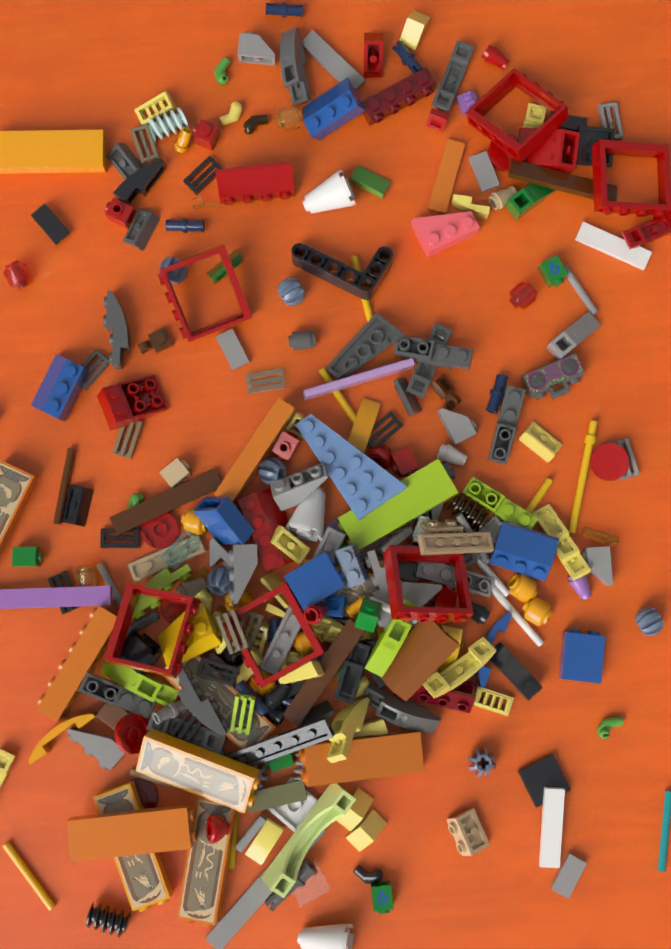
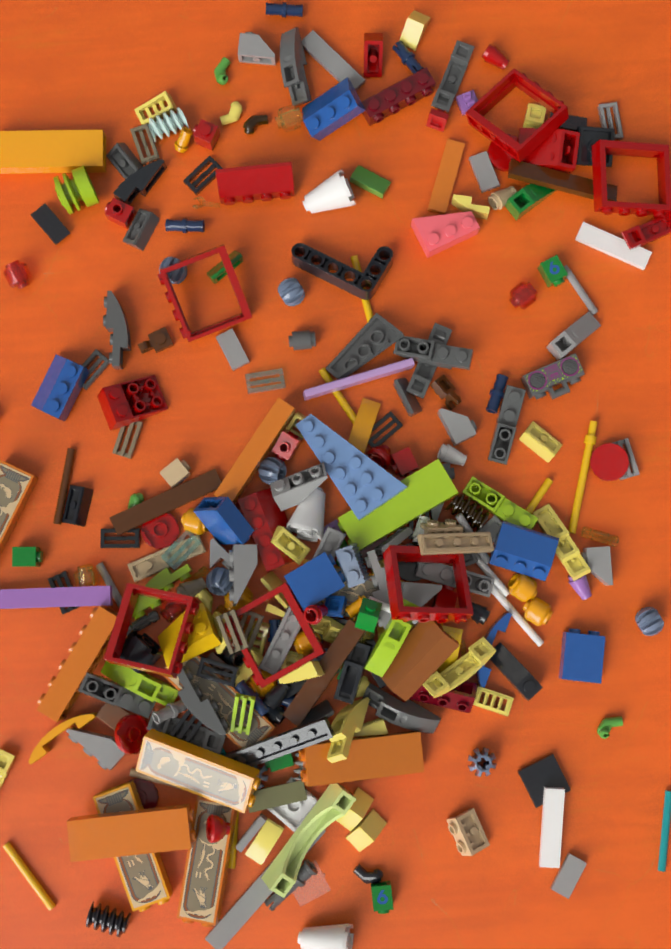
none -> lime wheel [53,165,99,215]

